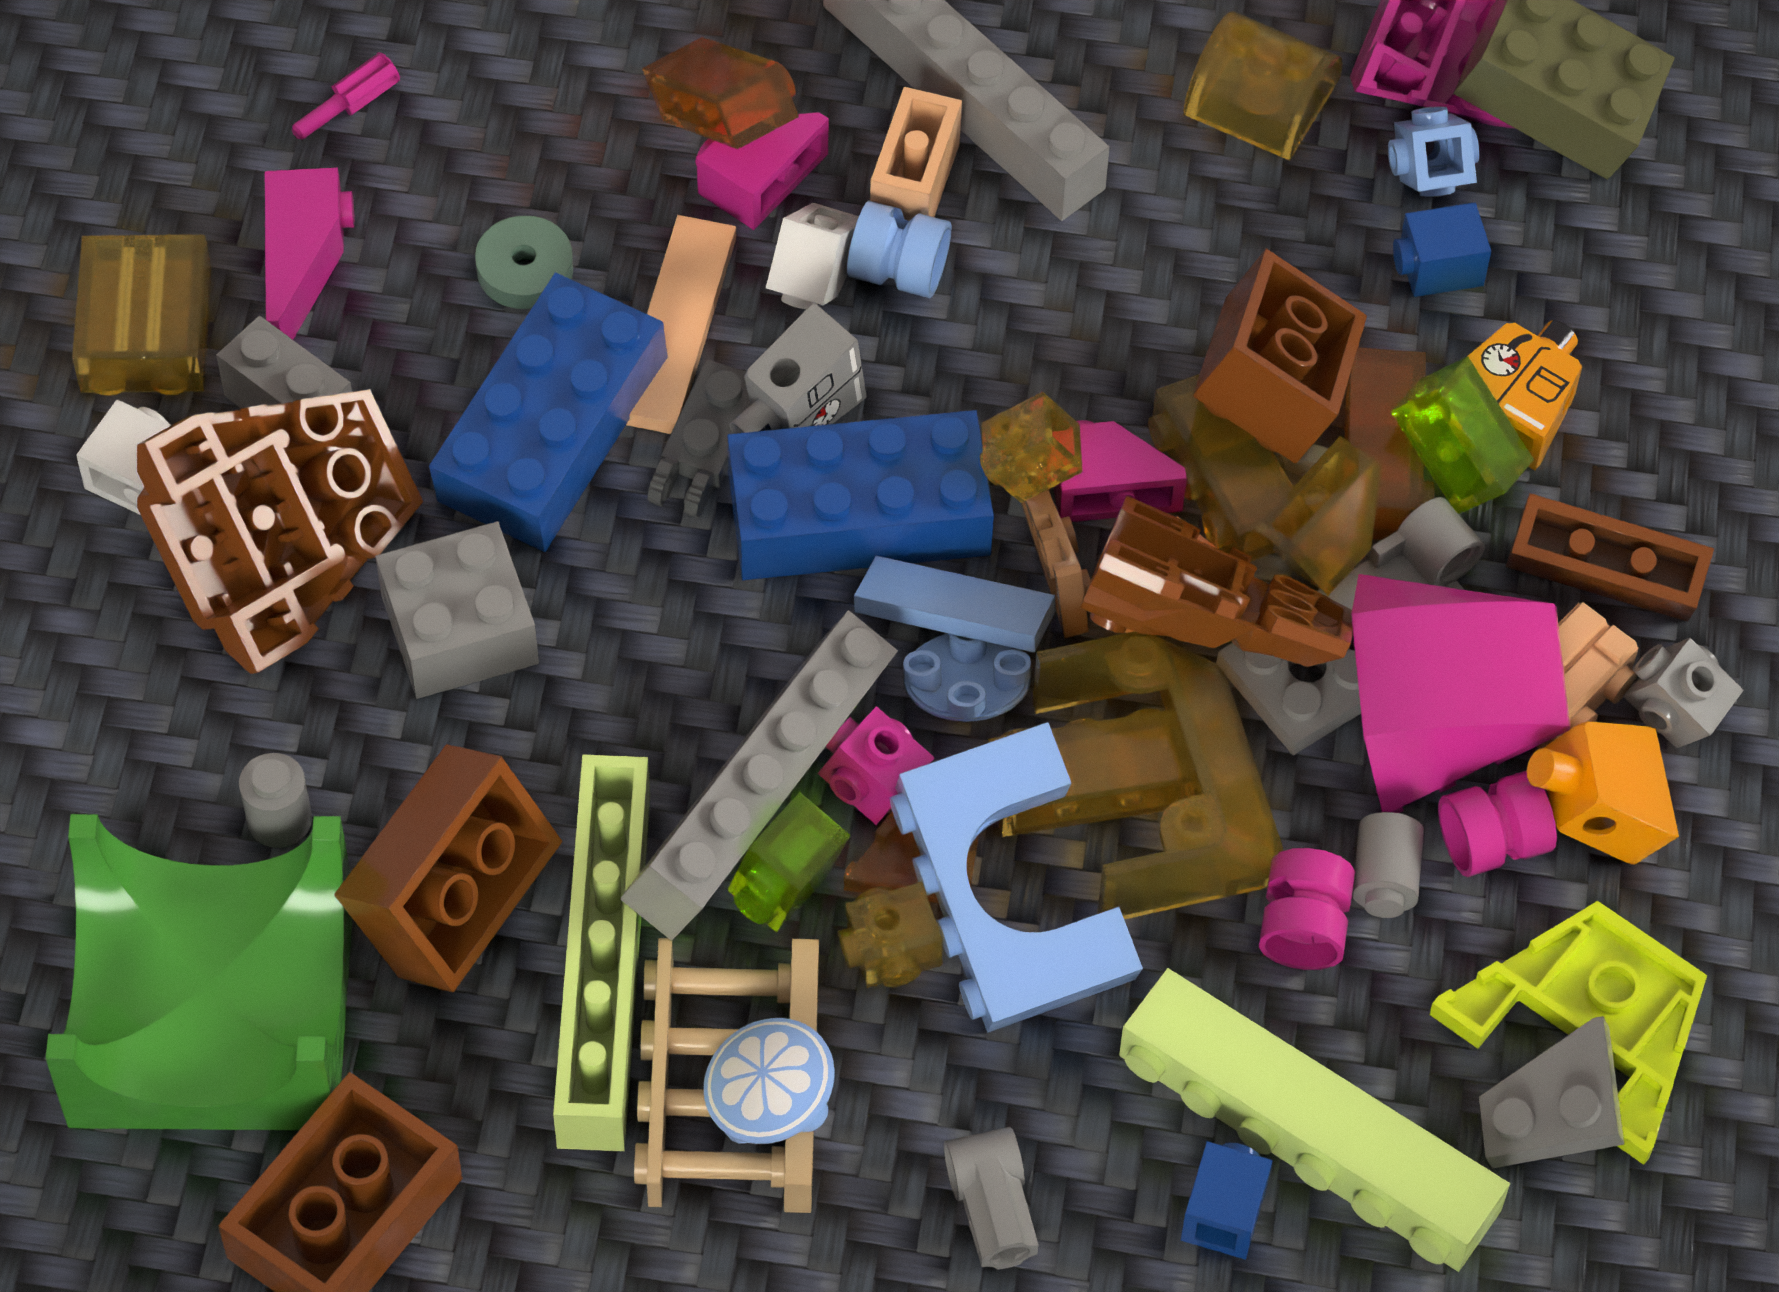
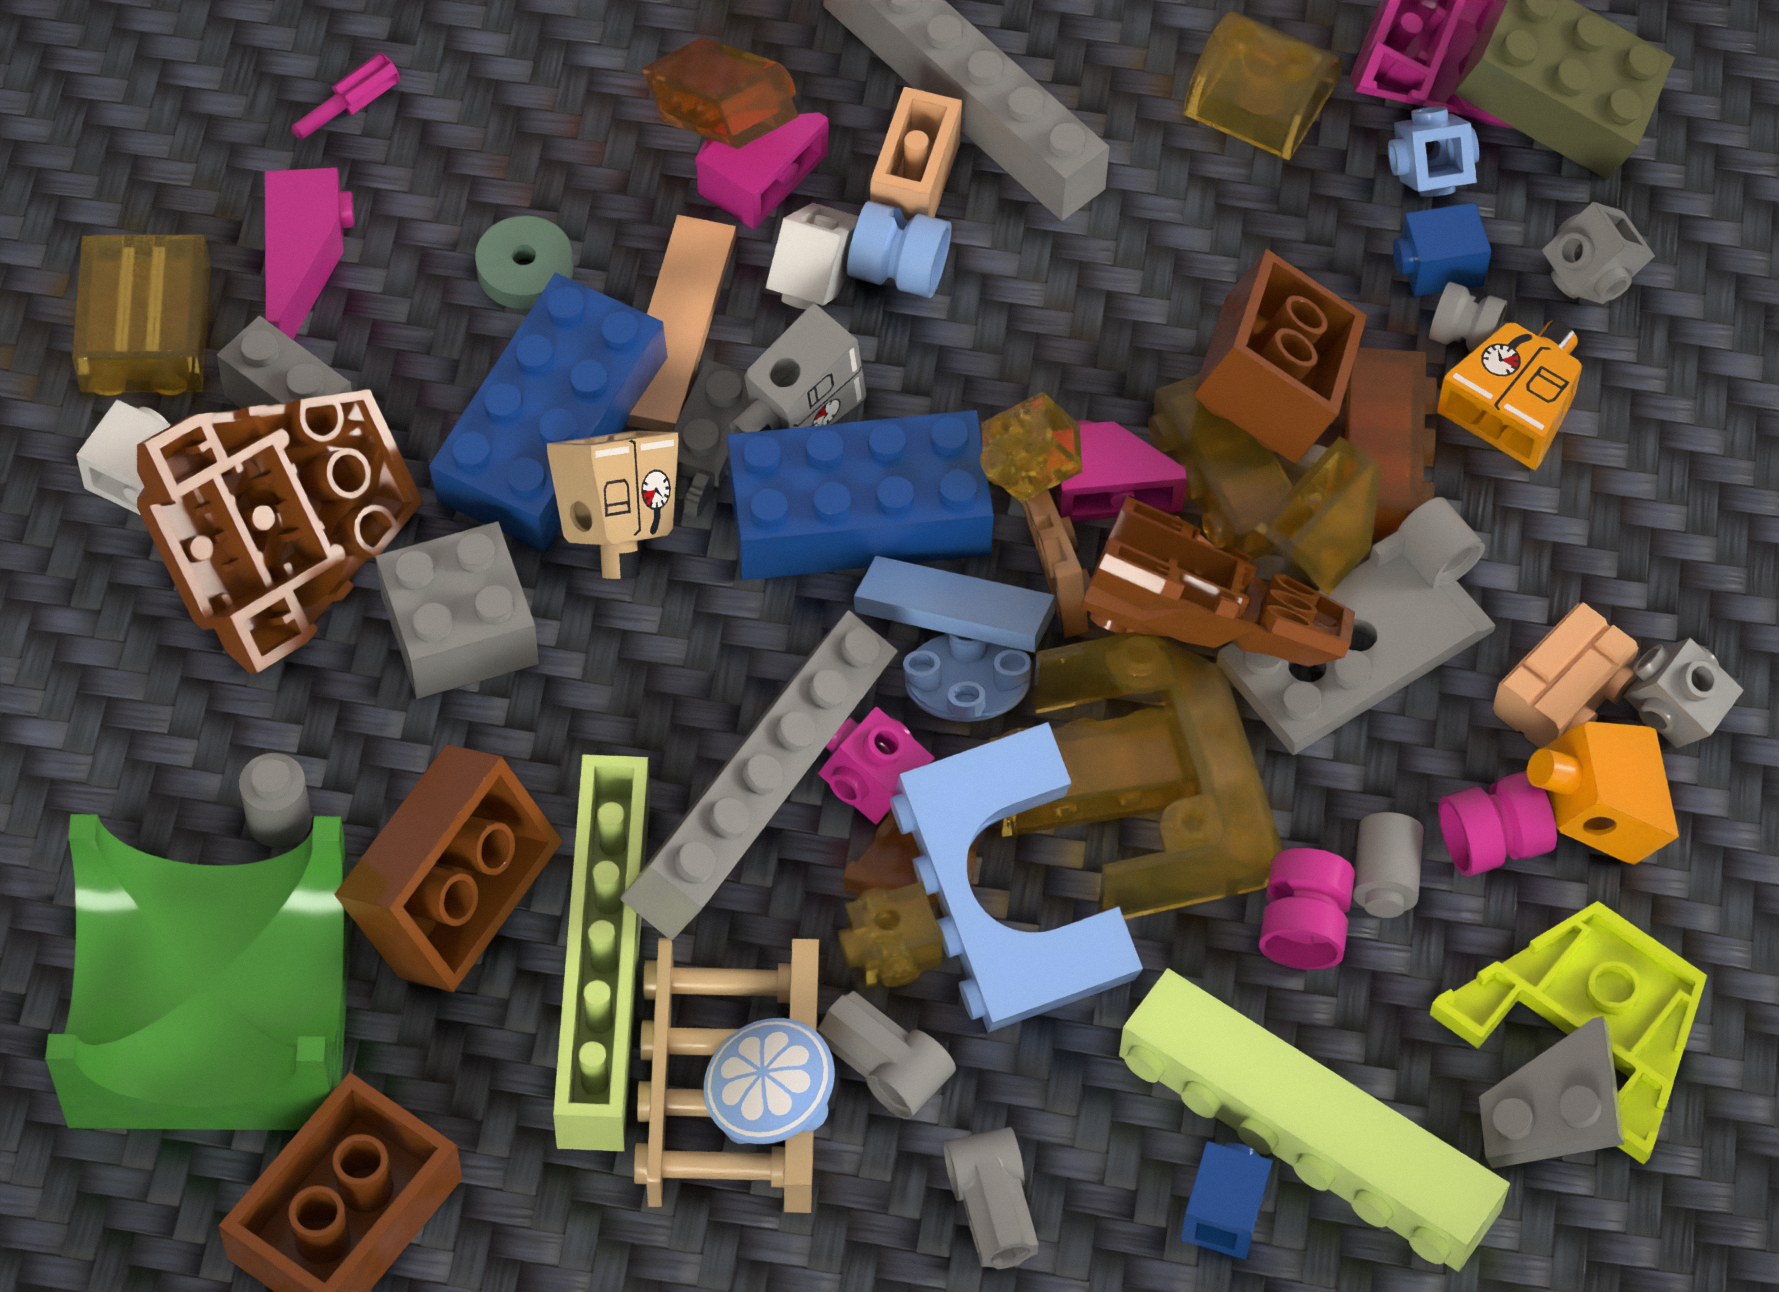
clear neon green brick [727,792,850,933] -> none
dark pink wedge [1351,574,1571,813] -> none
clear neon green brick [1390,356,1534,514] -> none
dark orange brick [1506,493,1714,622] -> none
none -> tan torso [547,431,678,579]
none -> light grey piece [816,991,956,1119]
none -> light grey wheel [1429,281,1507,353]
none -> light grey brick [1542,202,1655,304]

